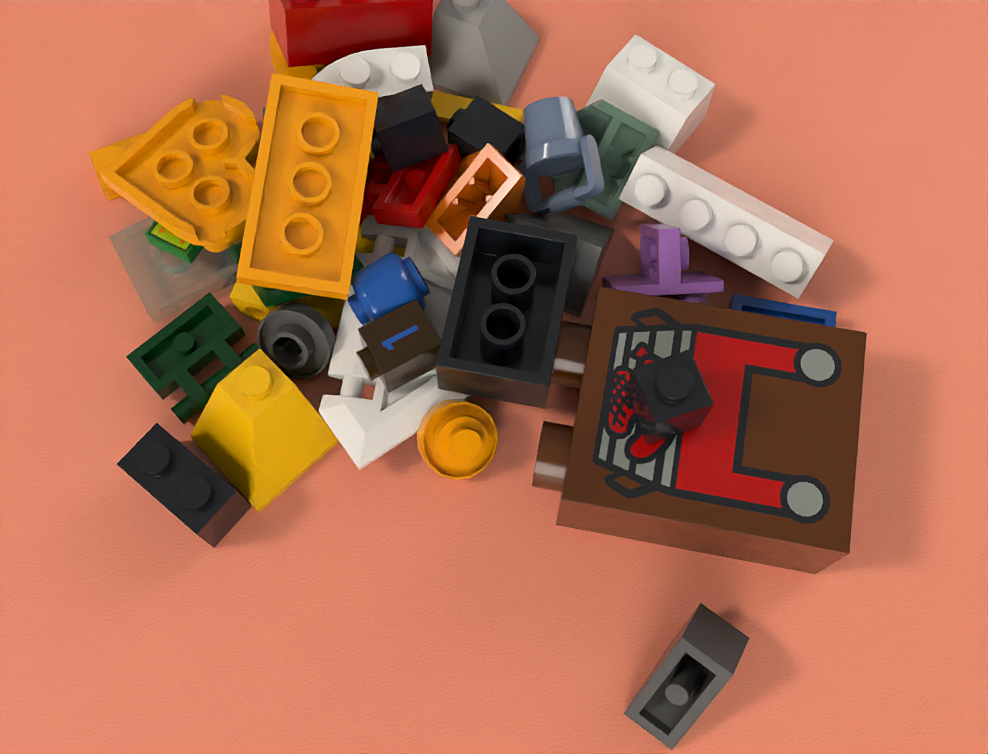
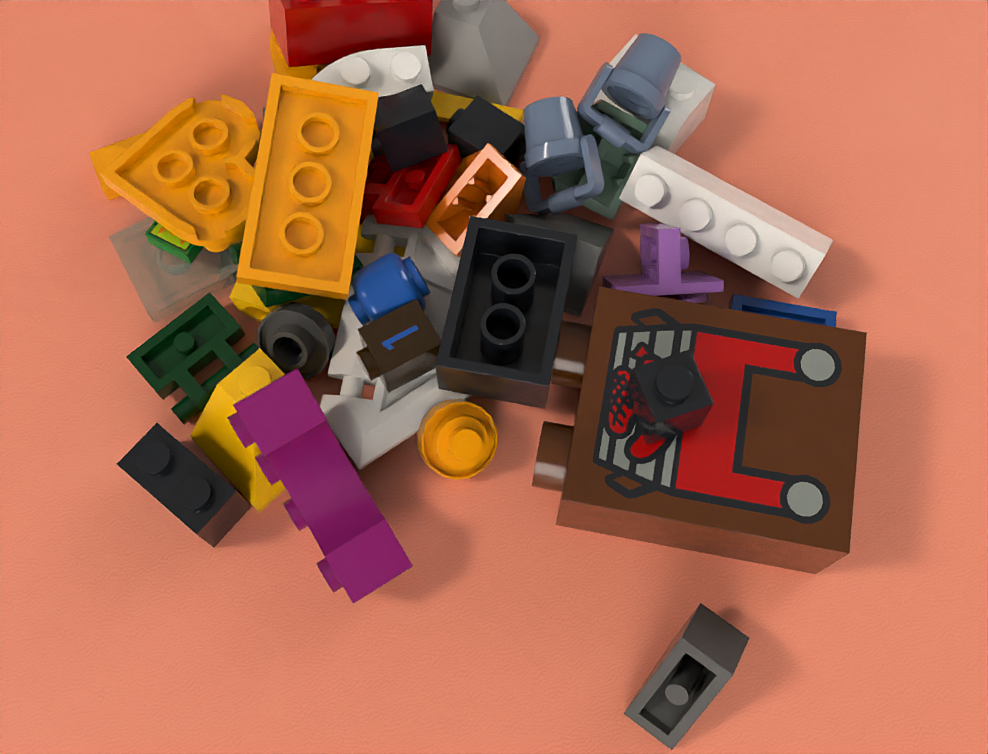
none -> magenta brick [227,368,413,603]
none -> sand blue piece [577,33,682,154]

